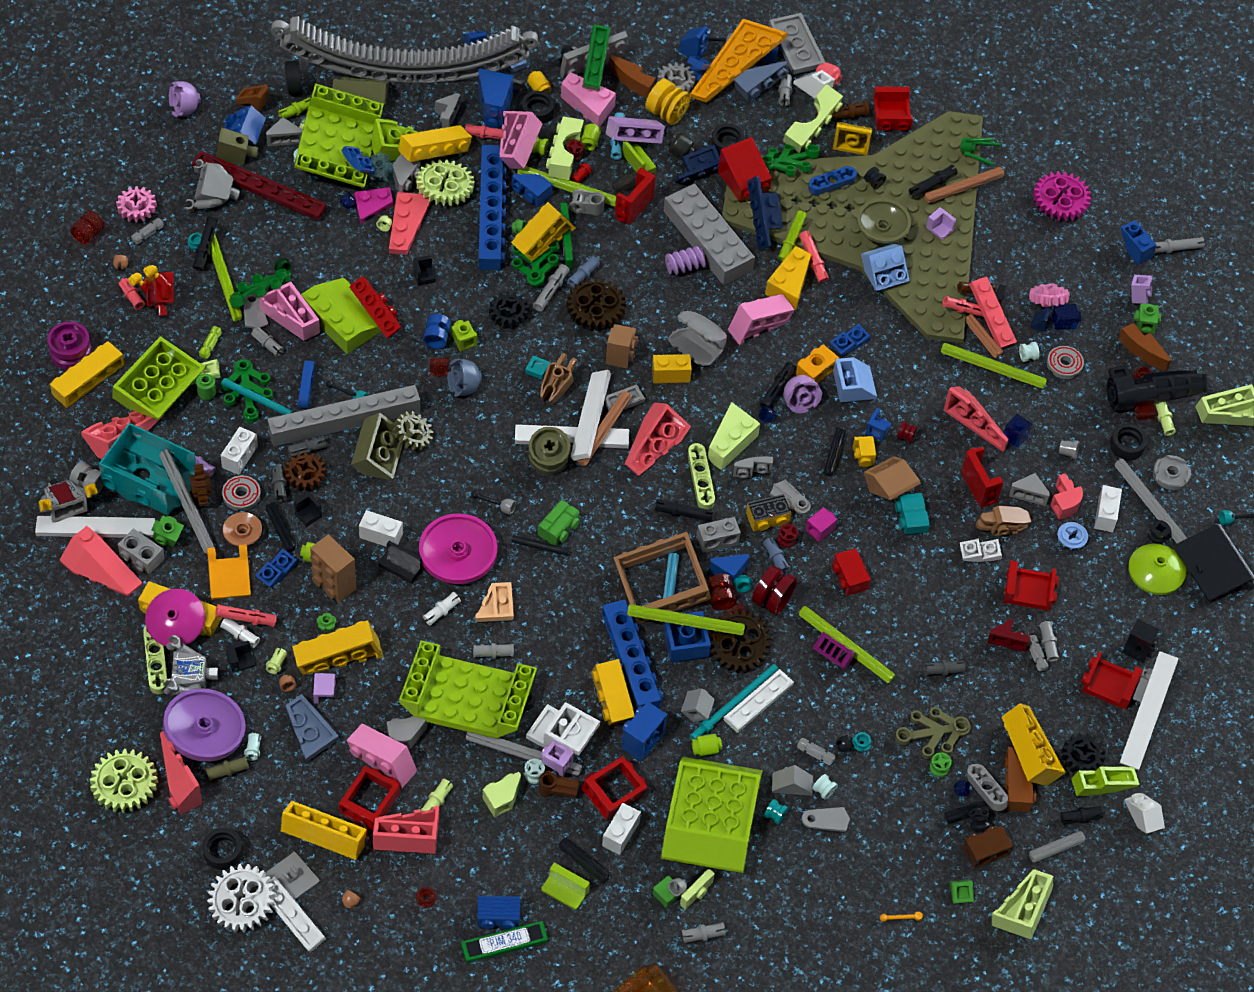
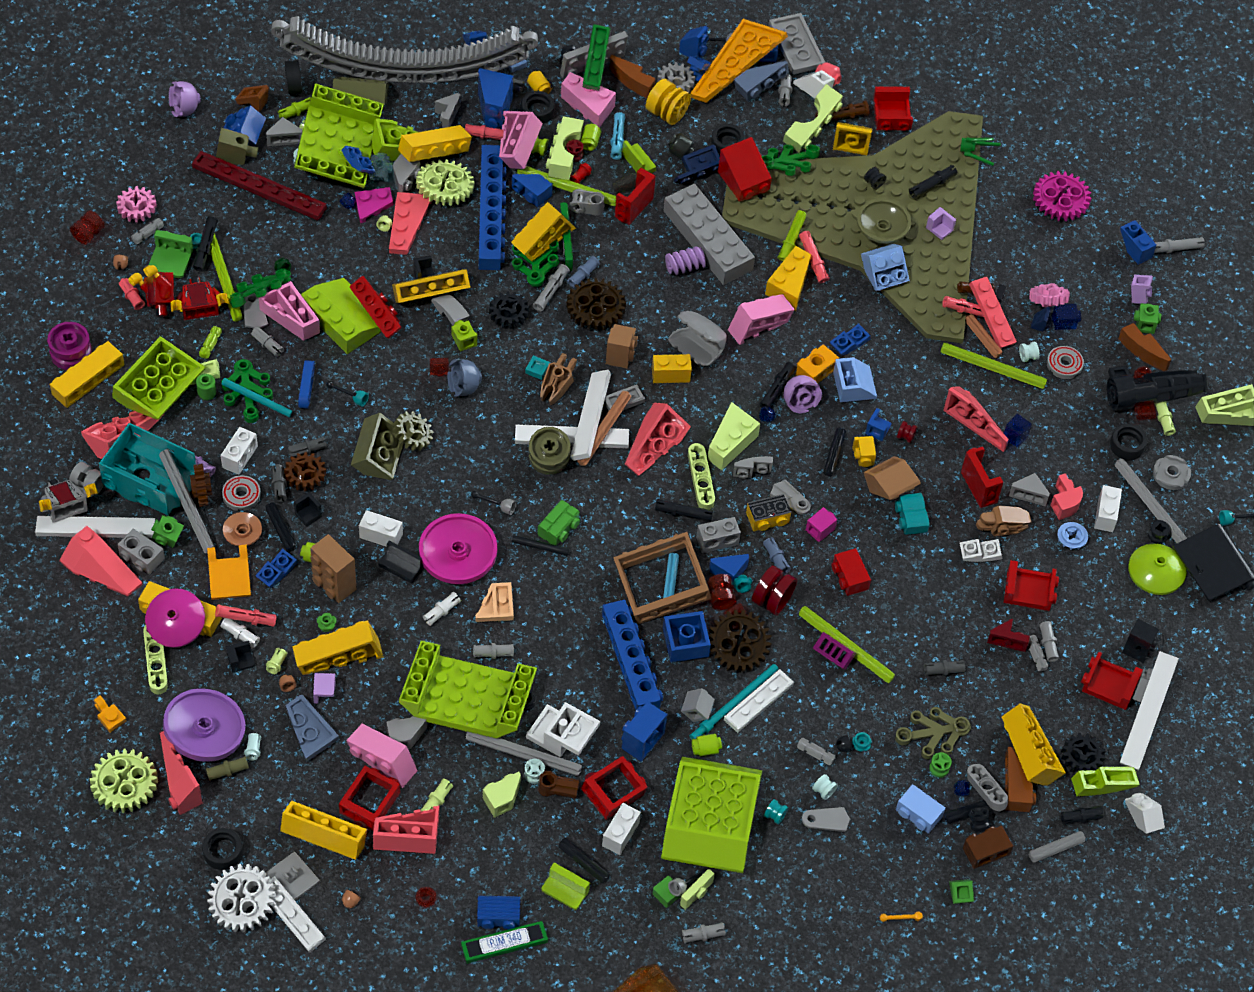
light grey torso [163,635,218,695] -> none
light grey torso [185,159,240,213] -> none
light grey brick [267,385,420,447] -> none
blue wheel [423,314,451,349] -> none
bright green plate [512,219,526,235] -> none
lavender brick [541,740,574,776] -> none
yellow wedge [591,659,635,726] -> none
lavender brick [606,116,665,144] -> none
lime axle [627,604,745,635] -> none
dark blue bracket [747,176,783,250] -> none
light grey slope [772,765,813,796] -> none
dark red wheel [777,524,798,548] -> none
blue beam [808,166,857,195] -> none
nougat axle [924,167,1004,203] -> none
yellowish green wedge [992,869,1053,939] -> none
light grey piece [1059,440,1079,459] -> none
none -> light orange plate [94,696,126,733]
none -> bright green bracket [148,230,193,278]
none -> torso [171,277,229,320]
none -> yellow brick [392,269,470,303]
none -> light grey slope [432,293,470,325]
none -> light blue brick [896,784,945,834]

